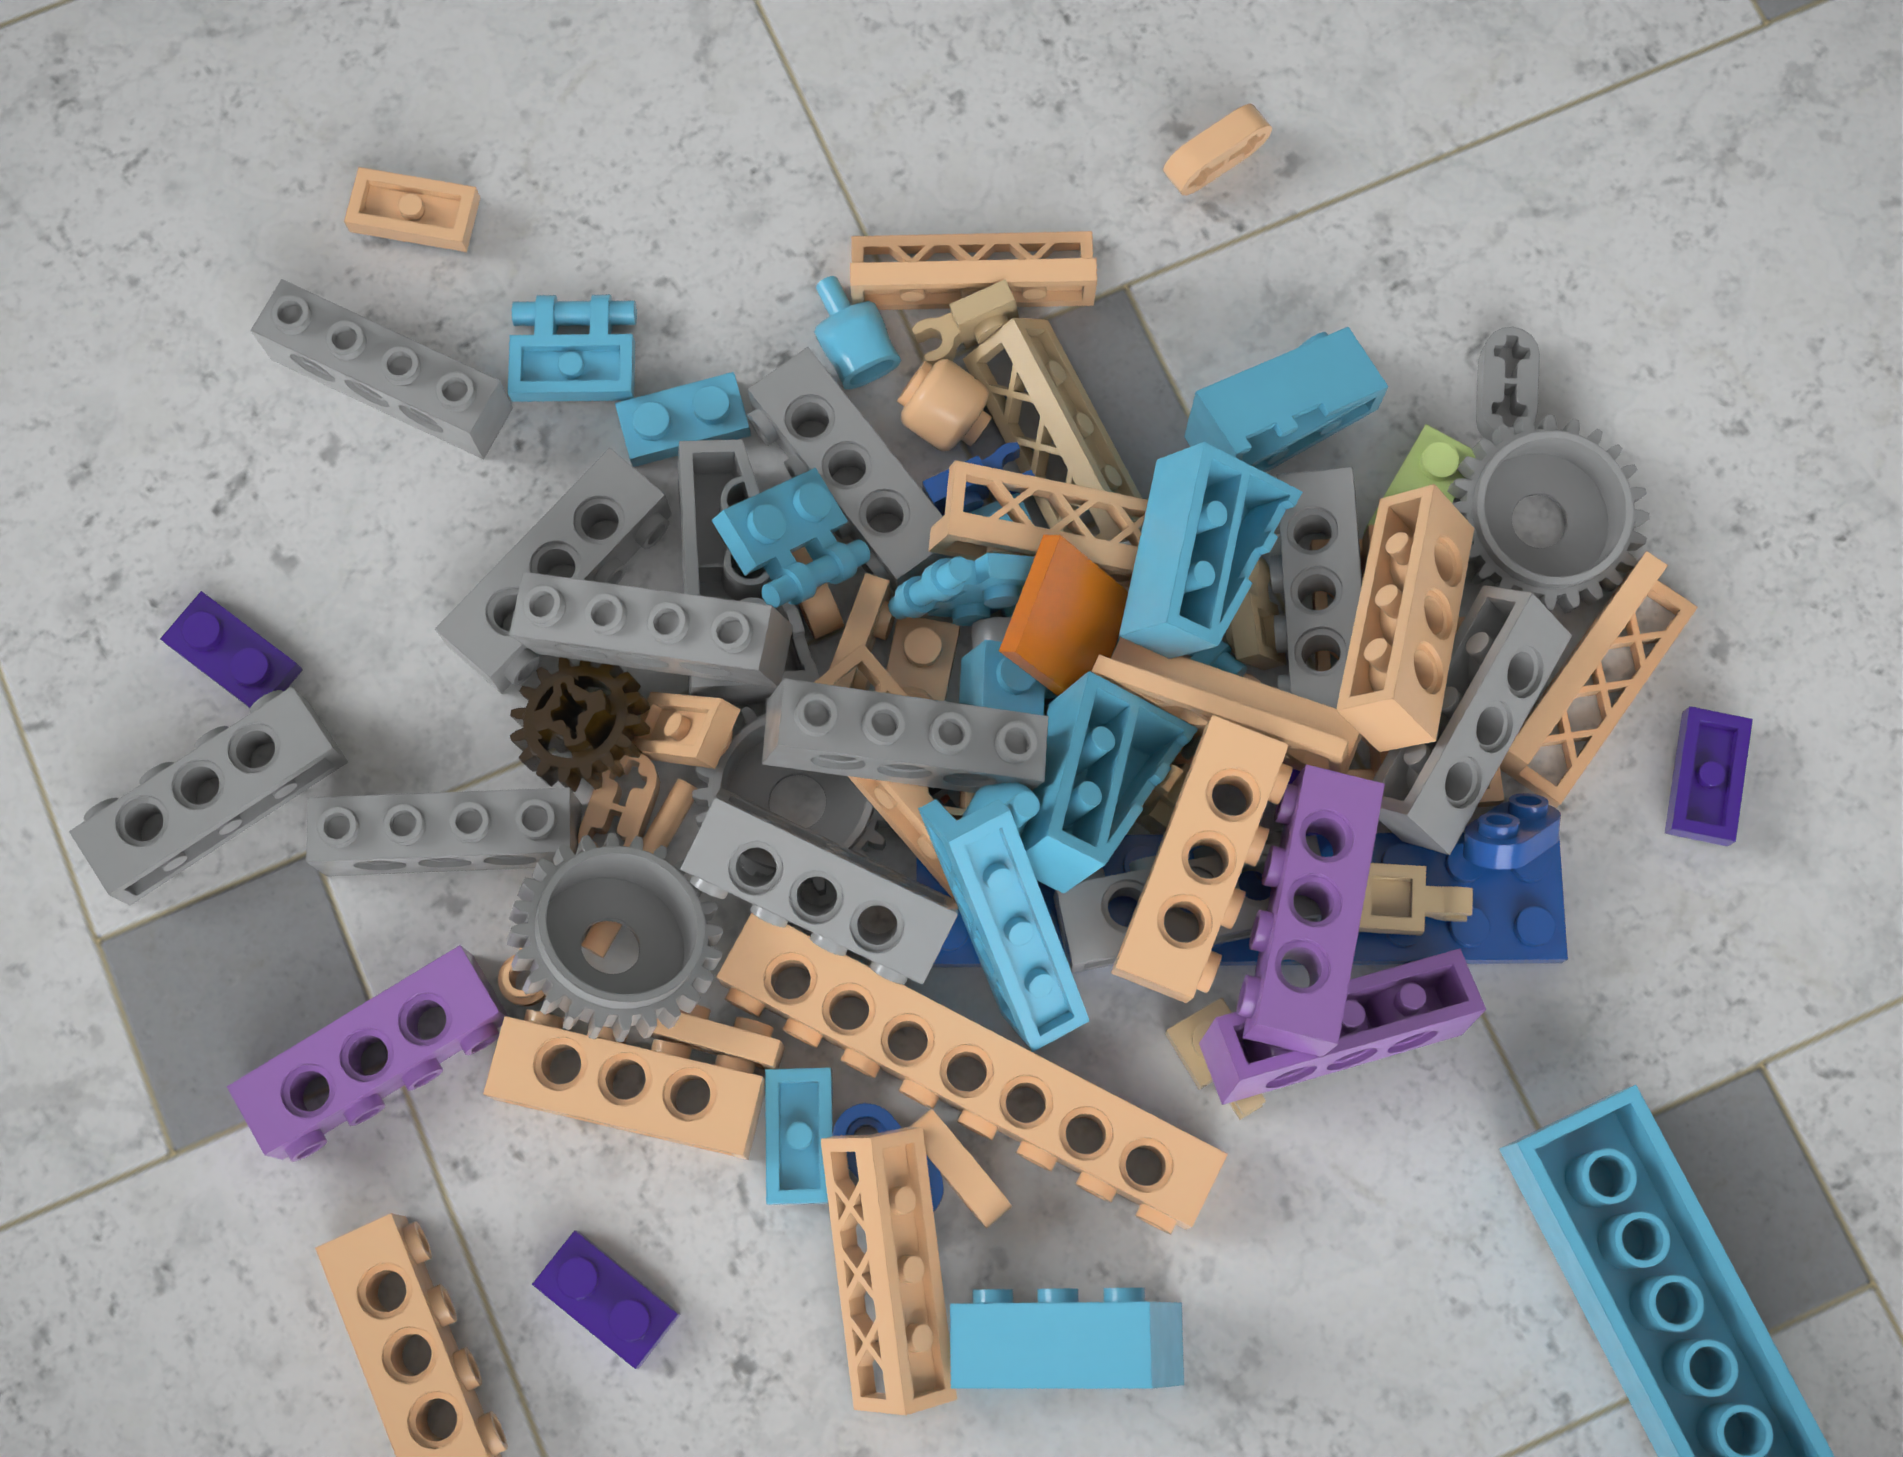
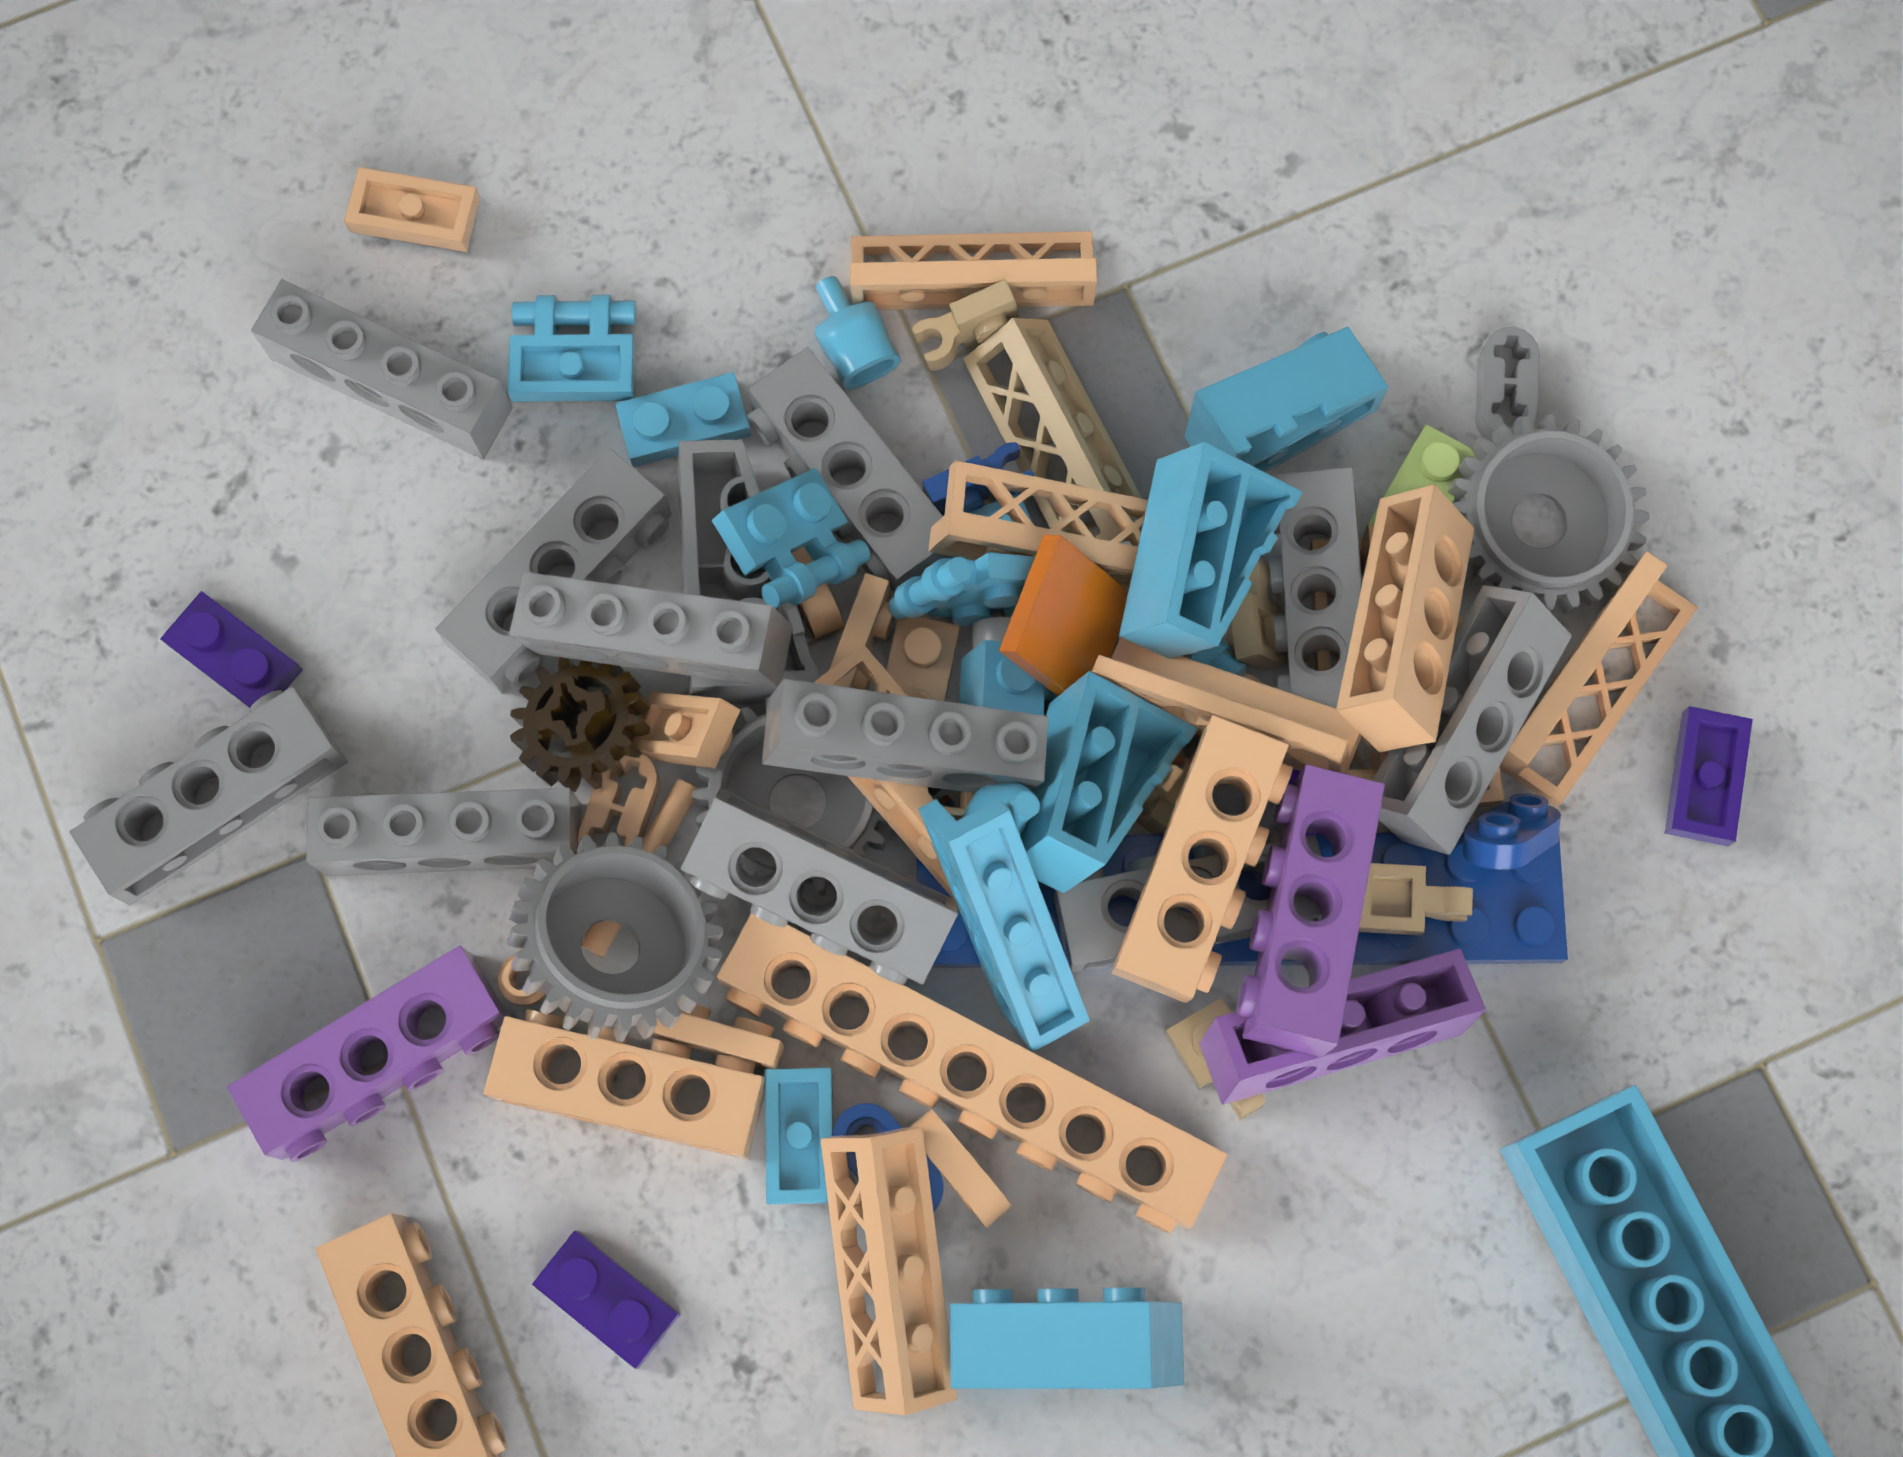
light nougat head [897,359,992,452] -> none
light nougat beam [1163,104,1272,196] -> none

